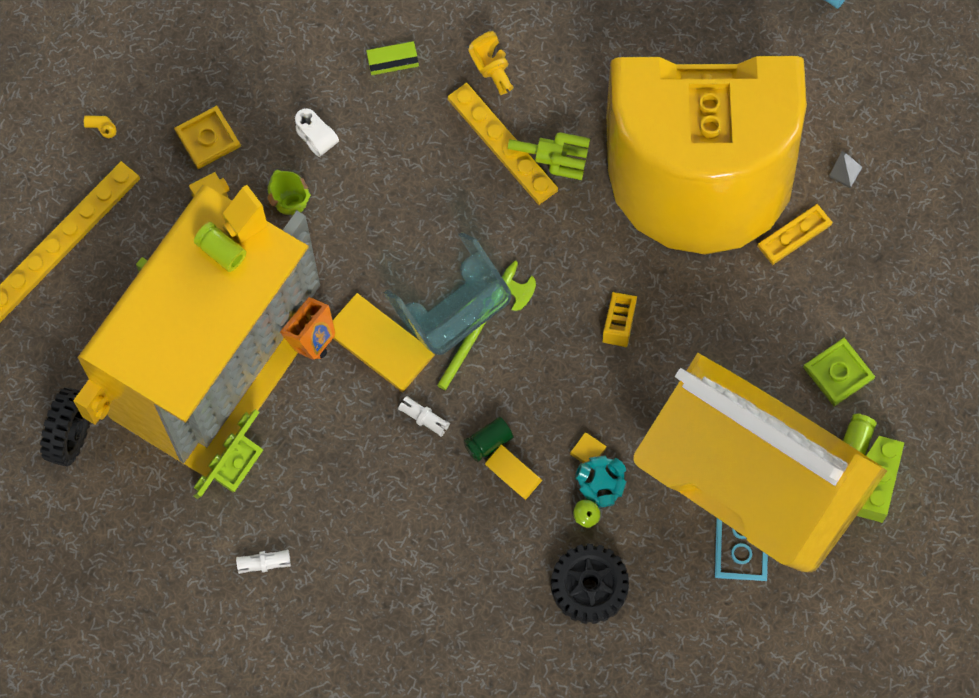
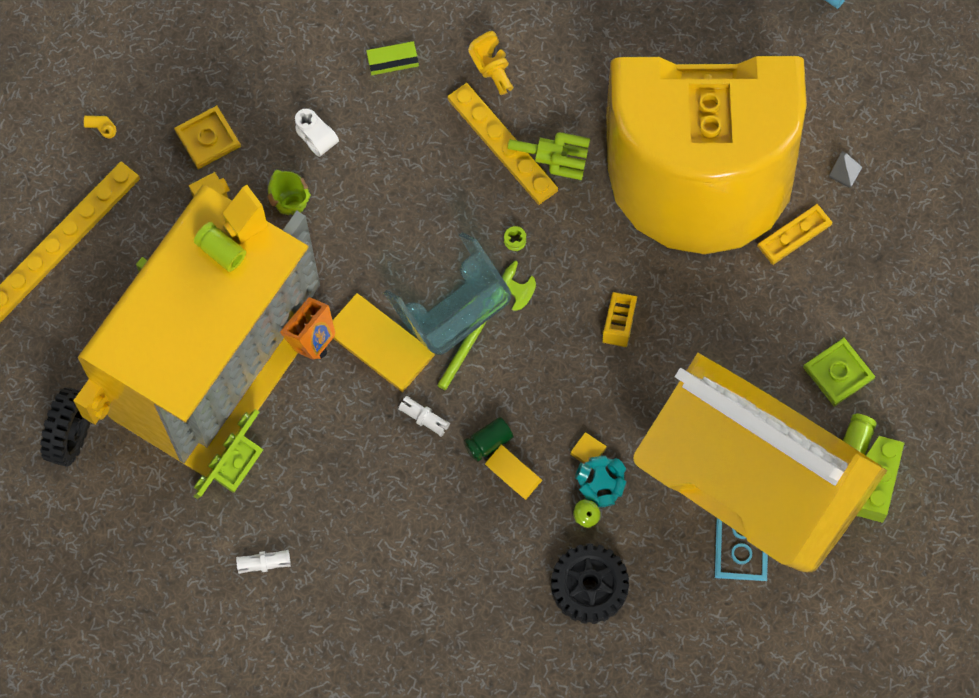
none -> lime bush [504,226,526,251]

